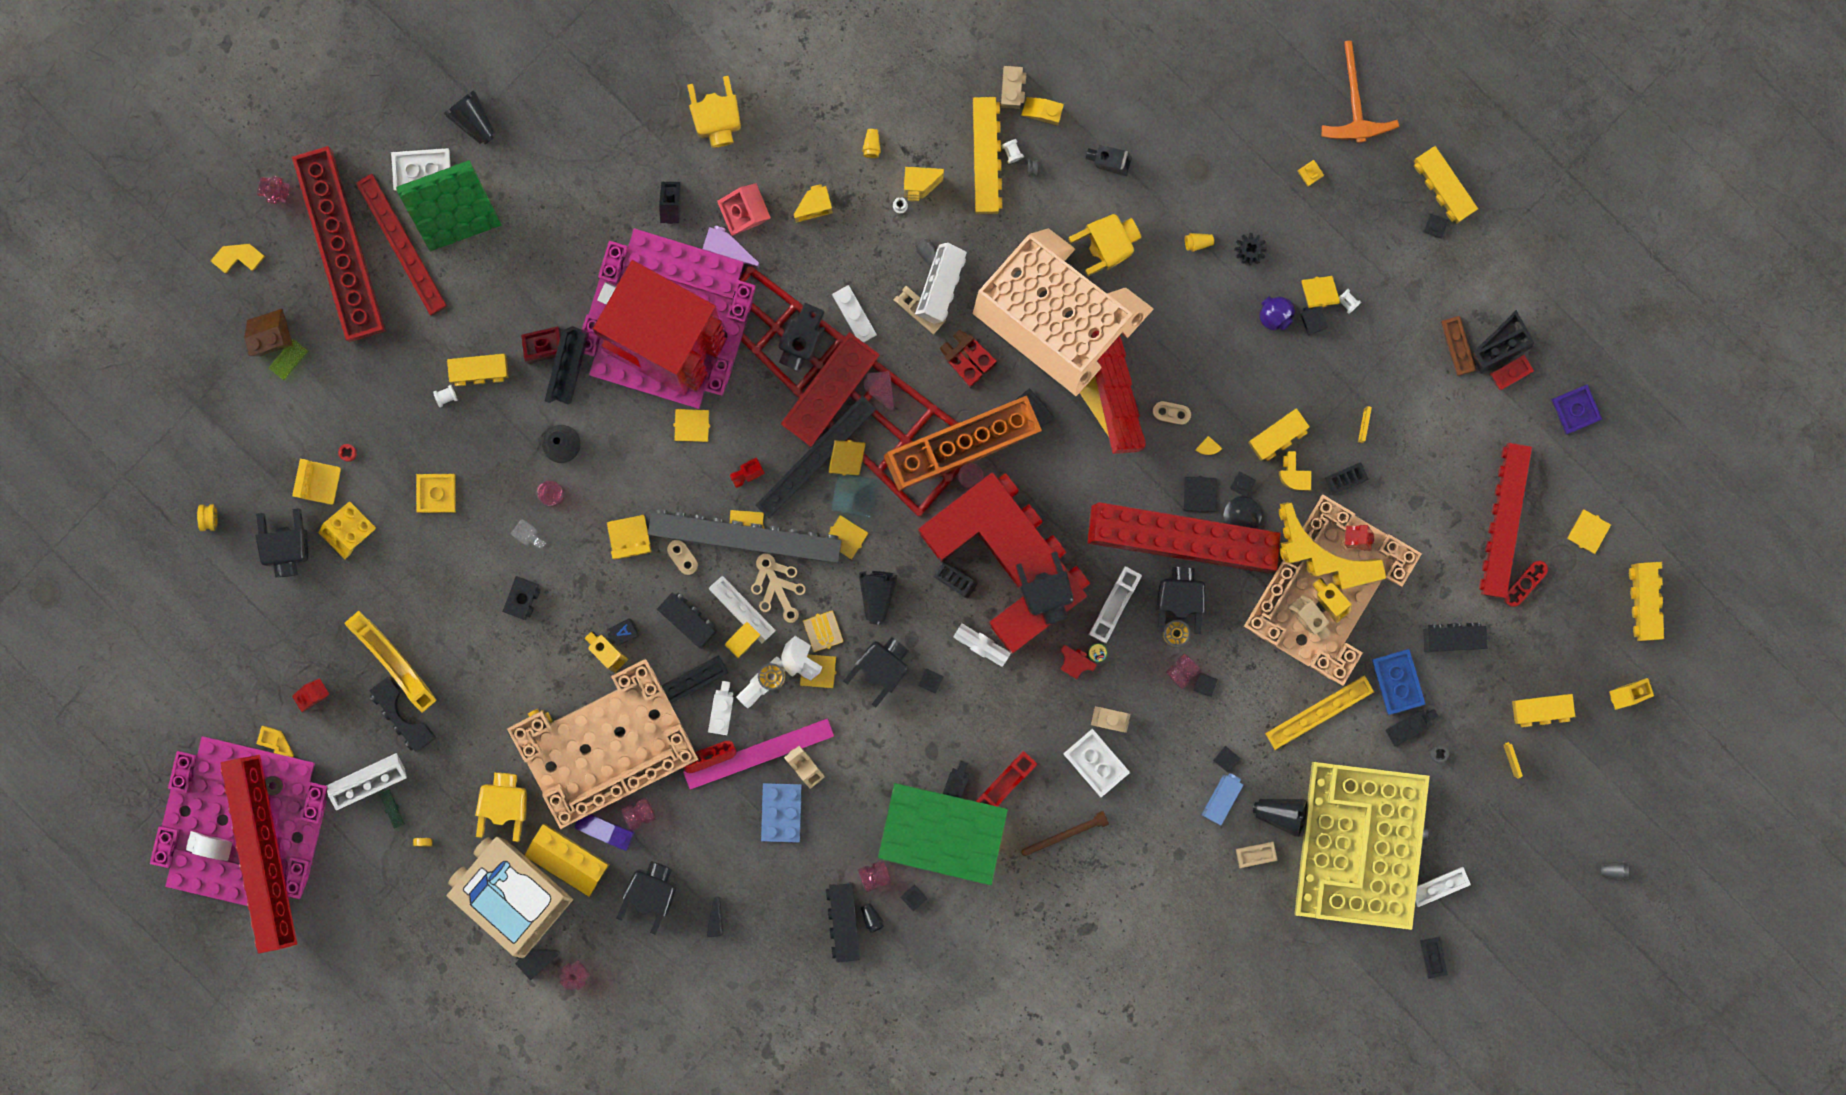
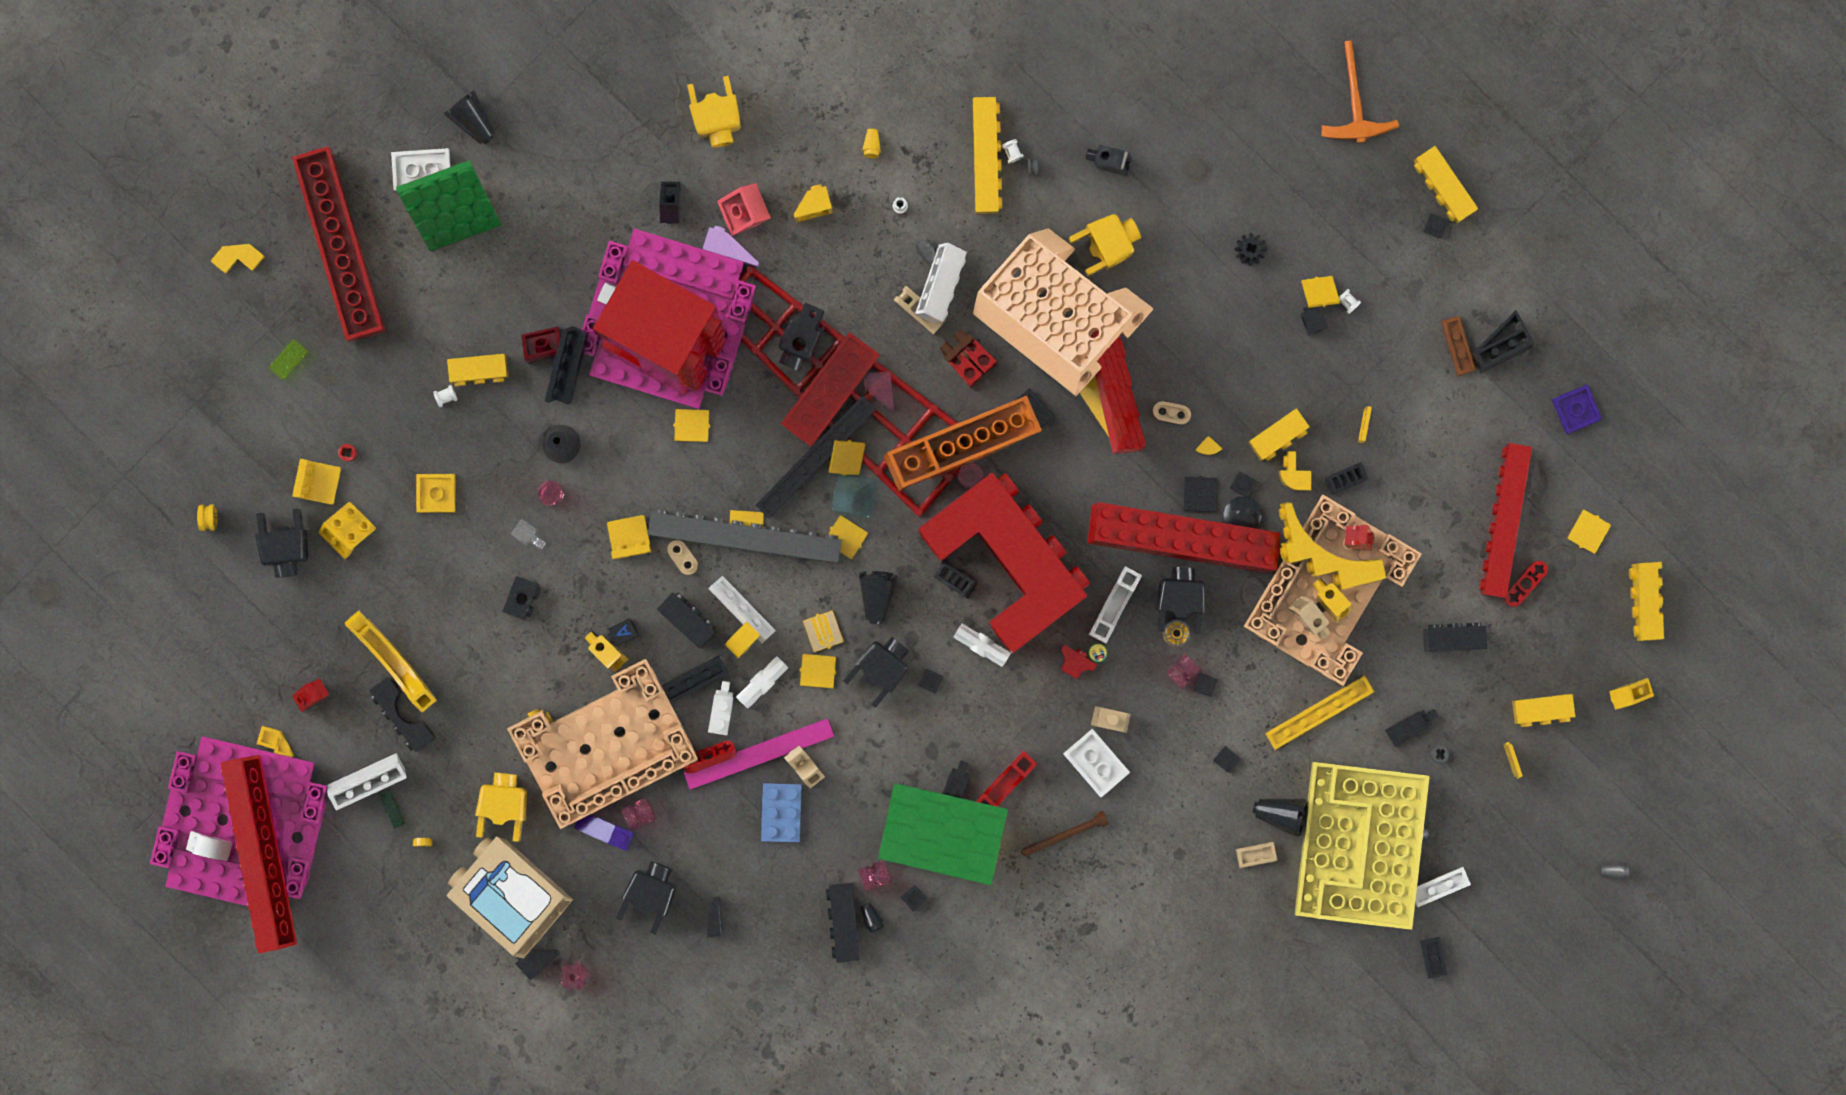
reddish brown slope [244,309,293,357] -> none
clear pink brick [256,176,290,205] -> none
dark brown plate [265,776,283,795] -> none
red tile [356,174,448,316] -> none
yellow slope [525,824,610,897] -> none
red plate [729,457,765,488] -> none
tan plant [751,554,806,623] -> none
wheel [758,663,785,690] -> none
white brick [781,636,822,681] -> none
white plate [832,285,877,342] -> none
yellow slope [904,167,944,201] -> none
tan brick [1001,66,1026,109] -> none
black piece [1015,551,1074,625] -> none
yellow slope [1021,97,1064,126] -> none
yellow cone [1185,233,1214,252] -> none
medium blue window [1201,773,1243,825] -> none
dark purple plant [1260,296,1295,331] -> none
yellow tile [1297,160,1324,186] -> none
blue plate [1372,649,1425,715] -> none
red plate [1490,355,1534,390] -> none

